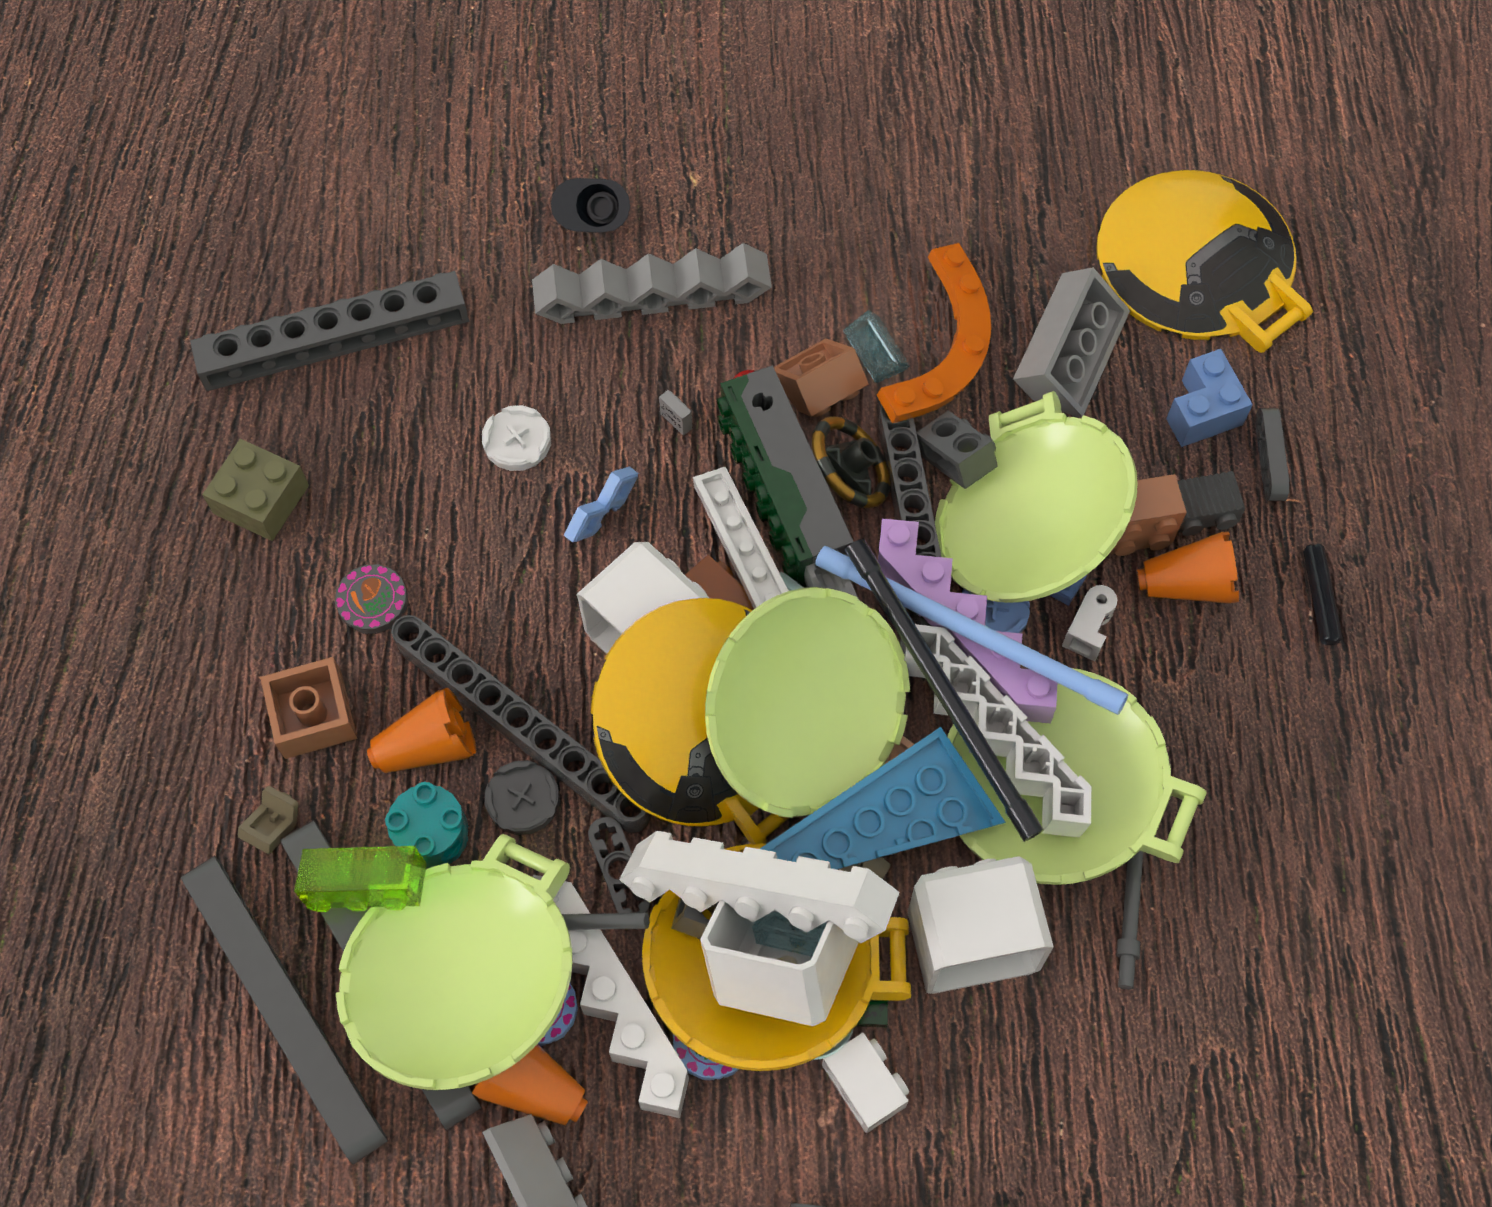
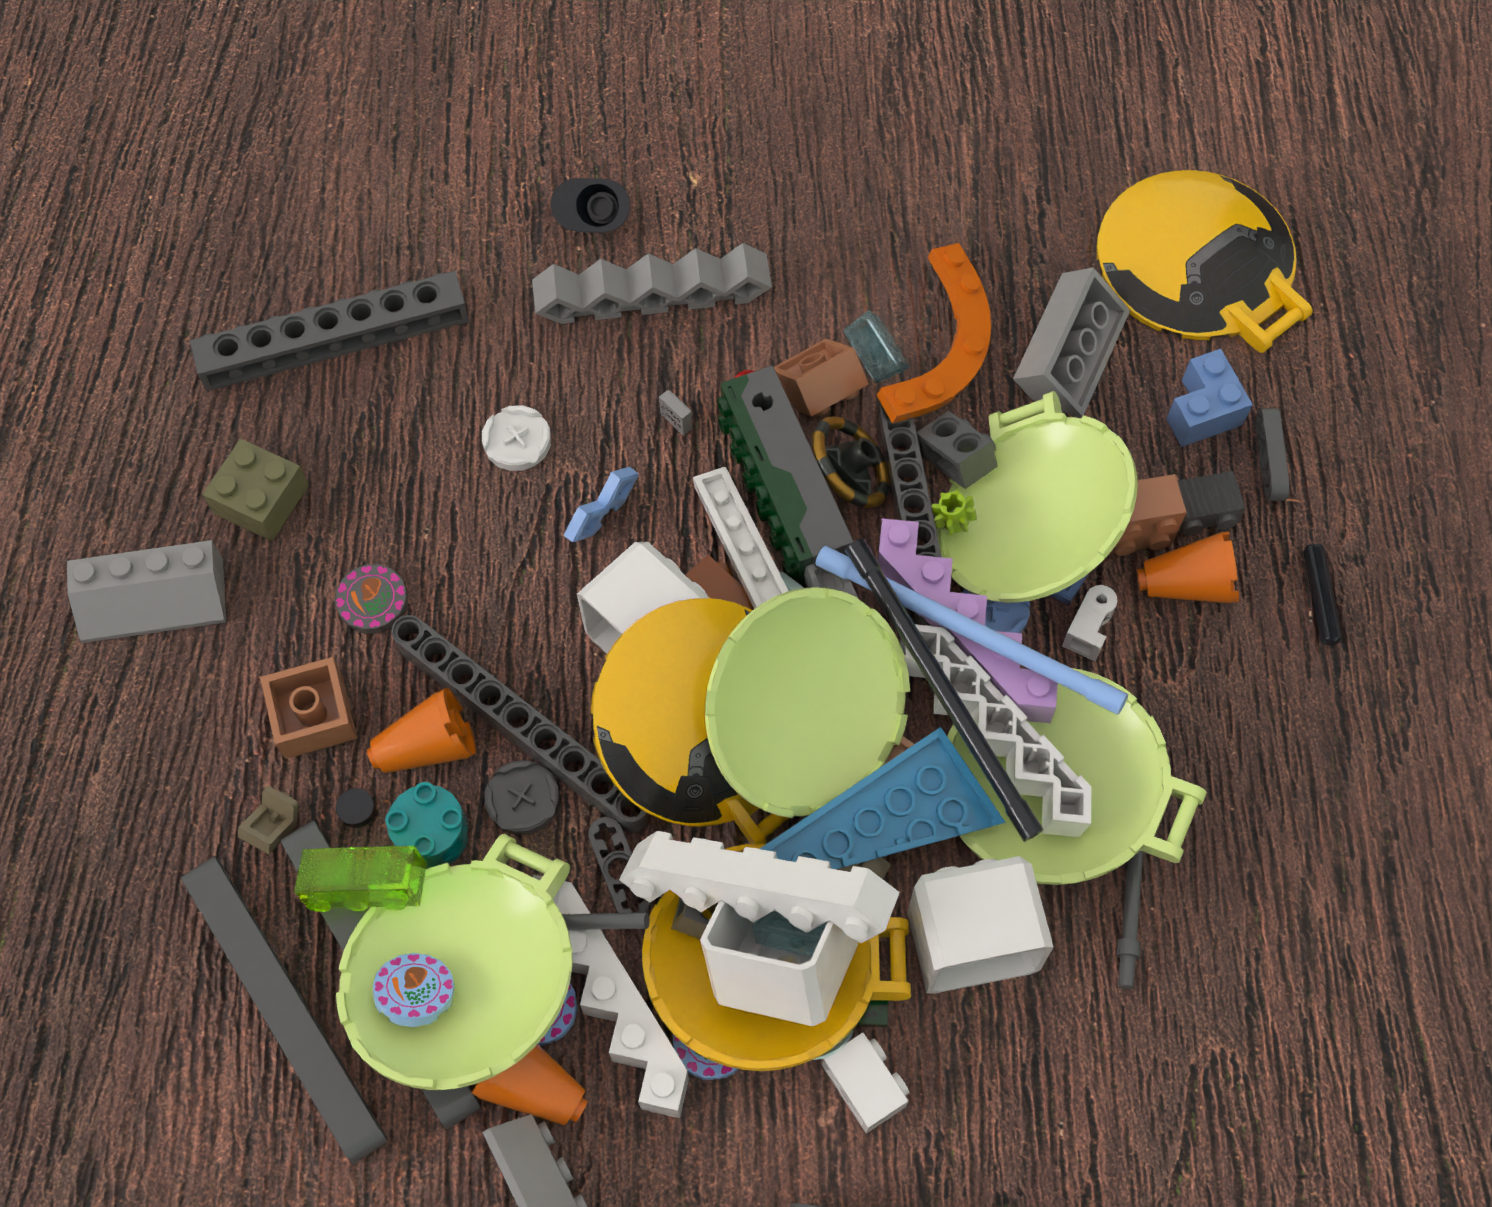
none -> light grey slope [67,540,226,643]
none -> black tile [336,788,376,828]
none -> light blue tile [373,953,454,1027]
none -> lime gear [931,489,977,536]

